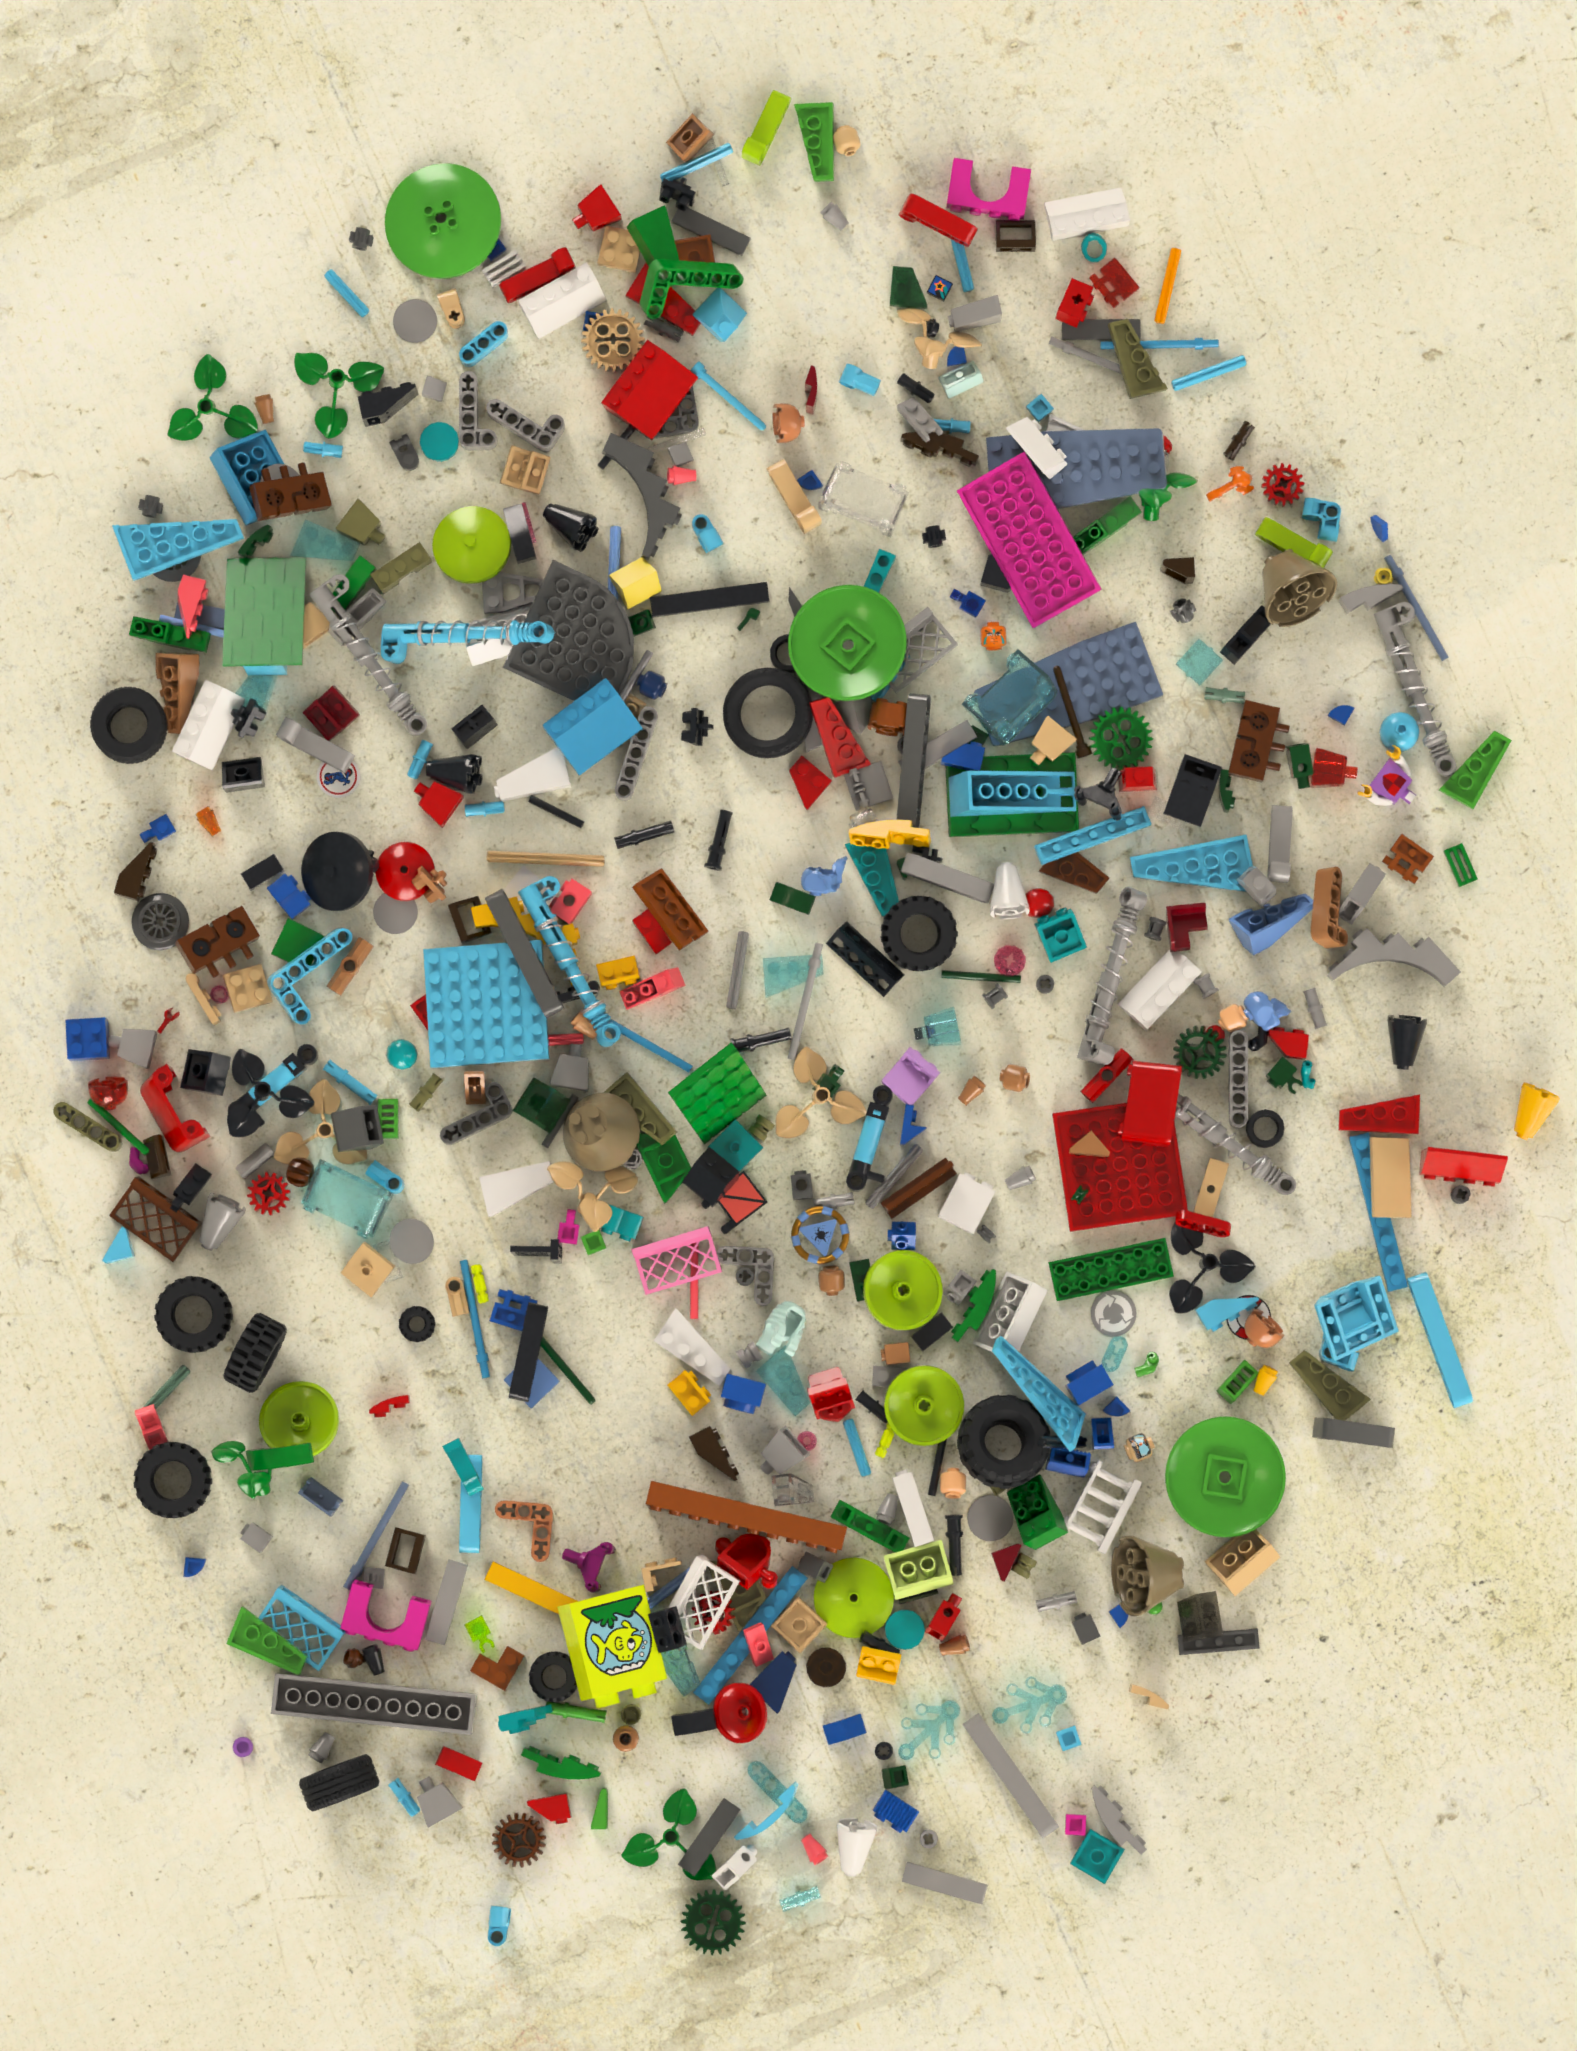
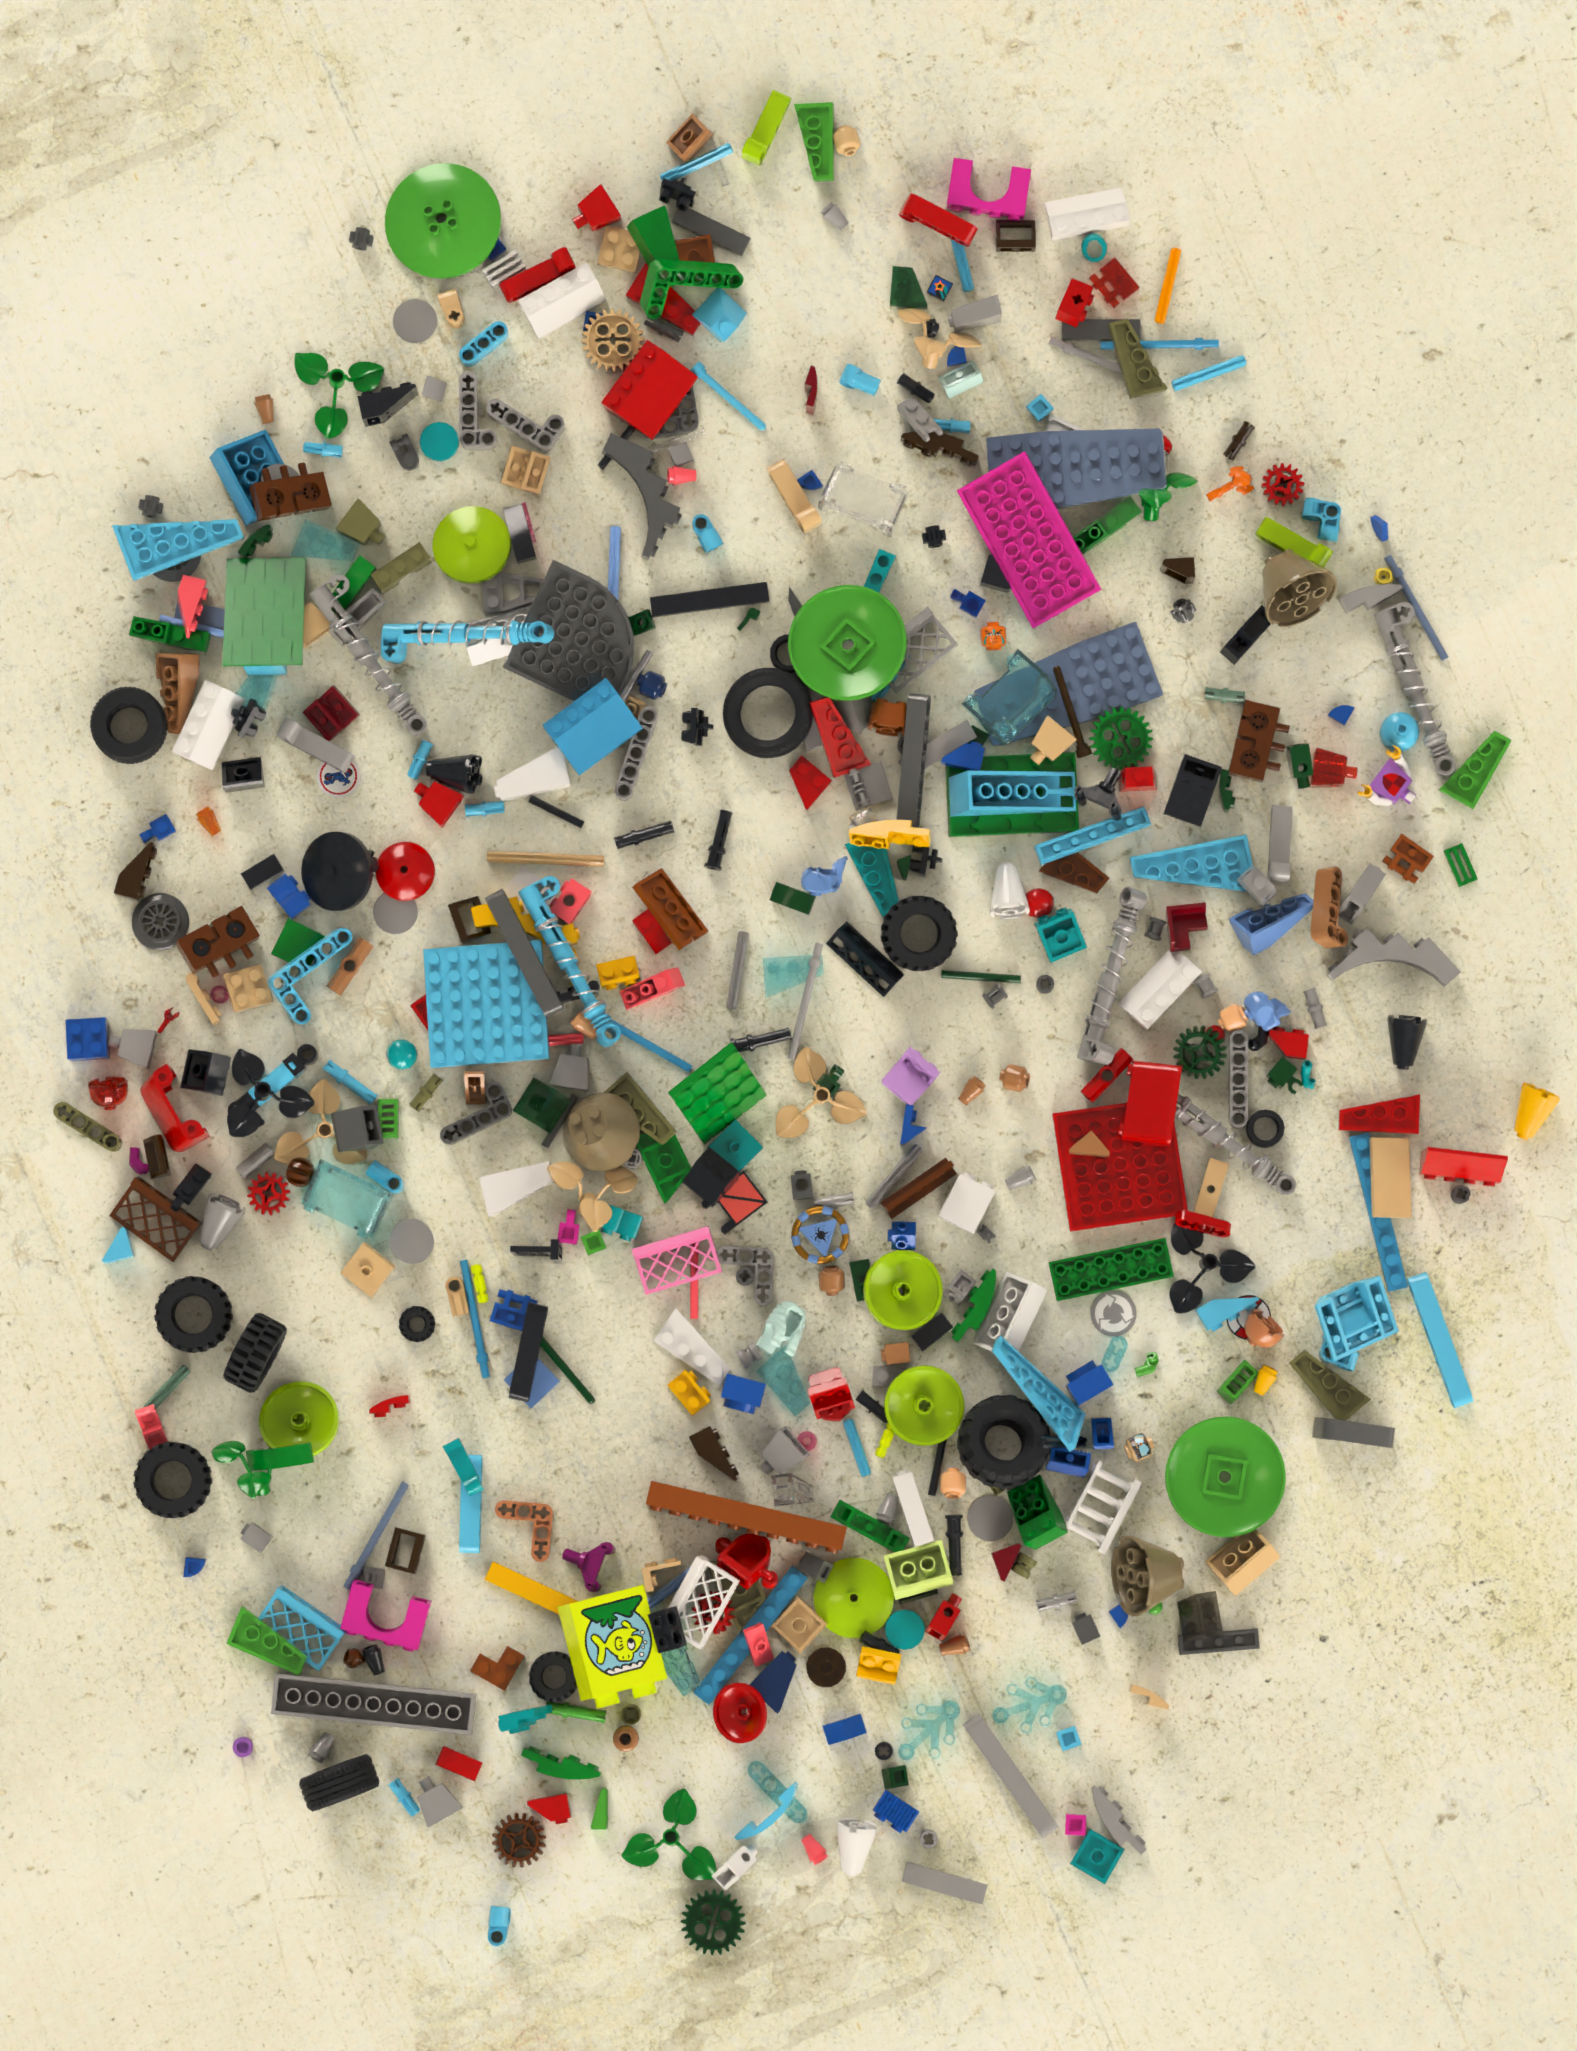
green bar [87,1097,150,1156] -> none
green plant [167,354,258,441] -> none
sand blue hinge [298,1477,344,1517] -> none
medium azure axle [324,269,369,317] -> none
medium nougat hips [412,866,447,903] -> none
light grey slope [425,1560,468,1645] -> none
black hinge [451,705,498,749] -> none
clear neon green plate [464,1615,495,1653] -> none
black cone [543,503,599,552] -> none
light yellow slope [608,557,662,610] -> none
black slope [671,1708,717,1736] -> none
dark grey tile [678,1798,741,1876] -> none
olive wheel [748,1114,775,1142] -> none
nougat cylinder [772,403,805,443] -> none
clear light blue pin [779,1886,821,1912] -> none
piece [846,1085,893,1192] -> none
light grey beam [901,853,994,904] -> none
clear light blue torso [913,1007,961,1046] -> none
clear pink gear [994,945,1026,976] -> none
white slope [1006,417,1067,479] -> none
dark green bush [1071,1185,1089,1205] -> none
blue tile [1102,1396,1130,1416] -> none
clear light blue piece [1176,639,1223,686] -> none

